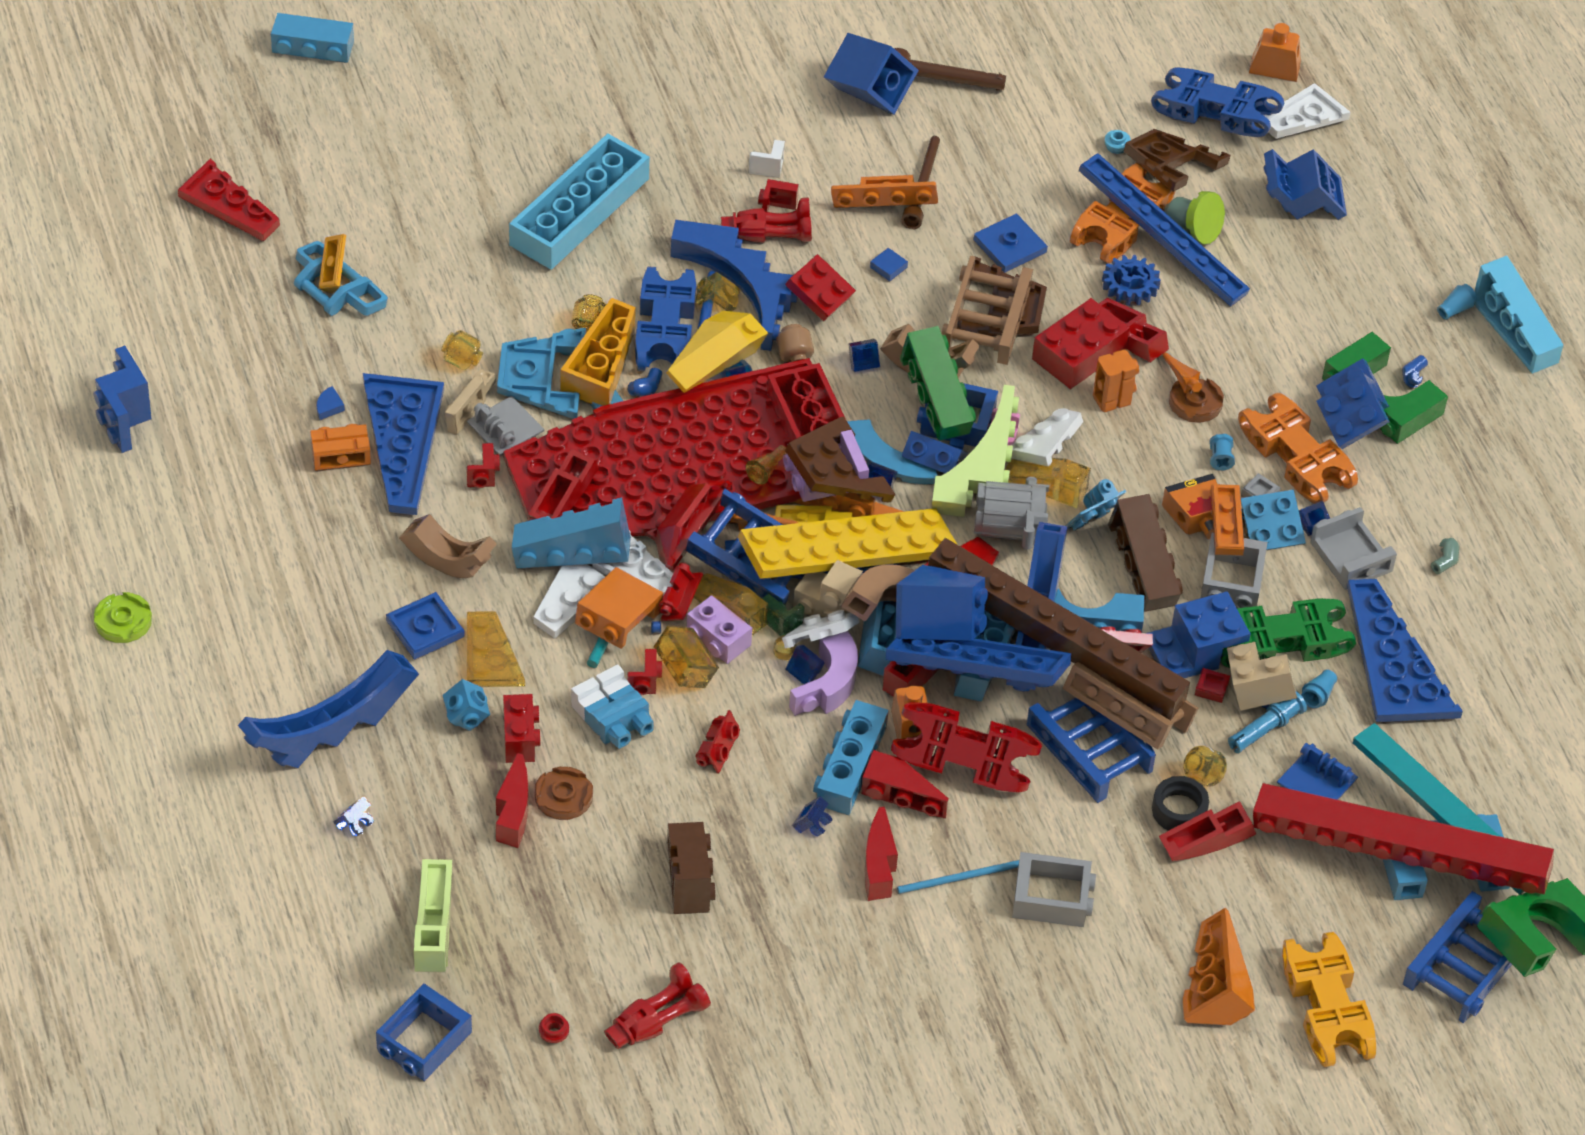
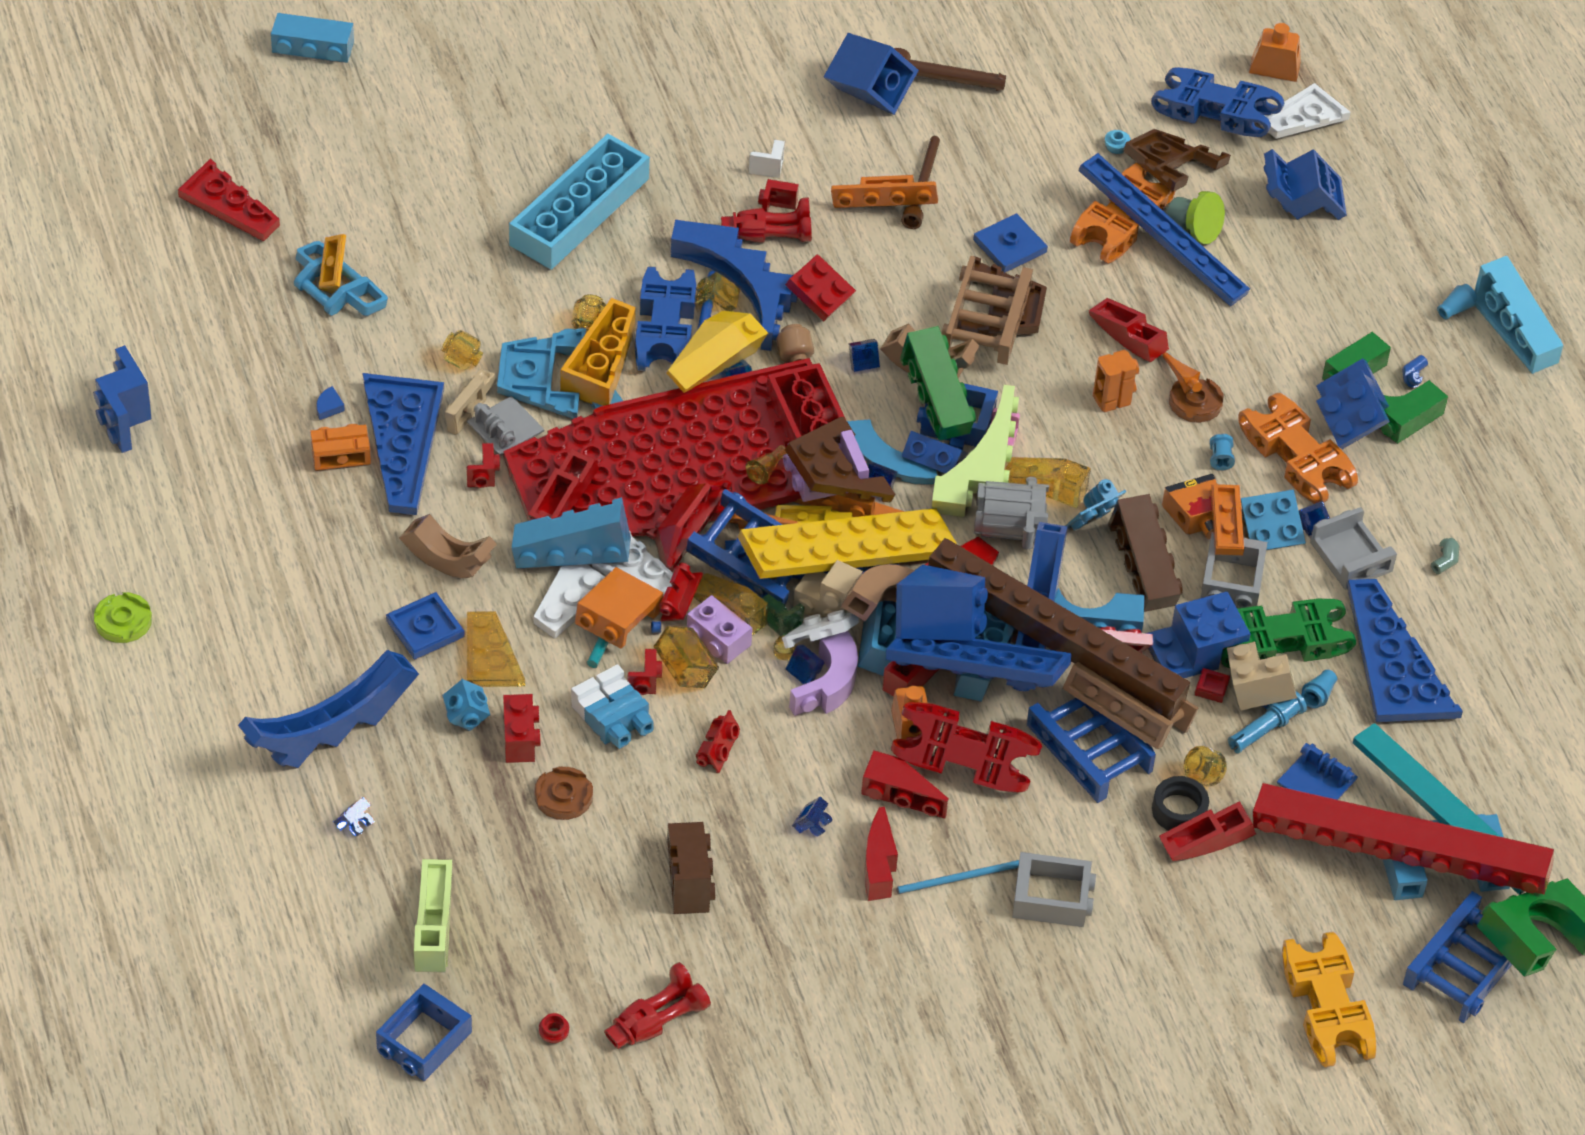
red slope [496,753,528,848] -> none
blue arm [628,368,663,397] -> none
dark azure brick [813,700,889,815] -> none
blue tile [870,248,908,282] -> none
white wing [1011,408,1083,467] -> none
red brick [1032,298,1130,390] -> none
blue gear [1102,255,1161,306] -> none
orange wedge [1183,908,1255,1025] -> none
light grey tile [1241,473,1281,497] -> none

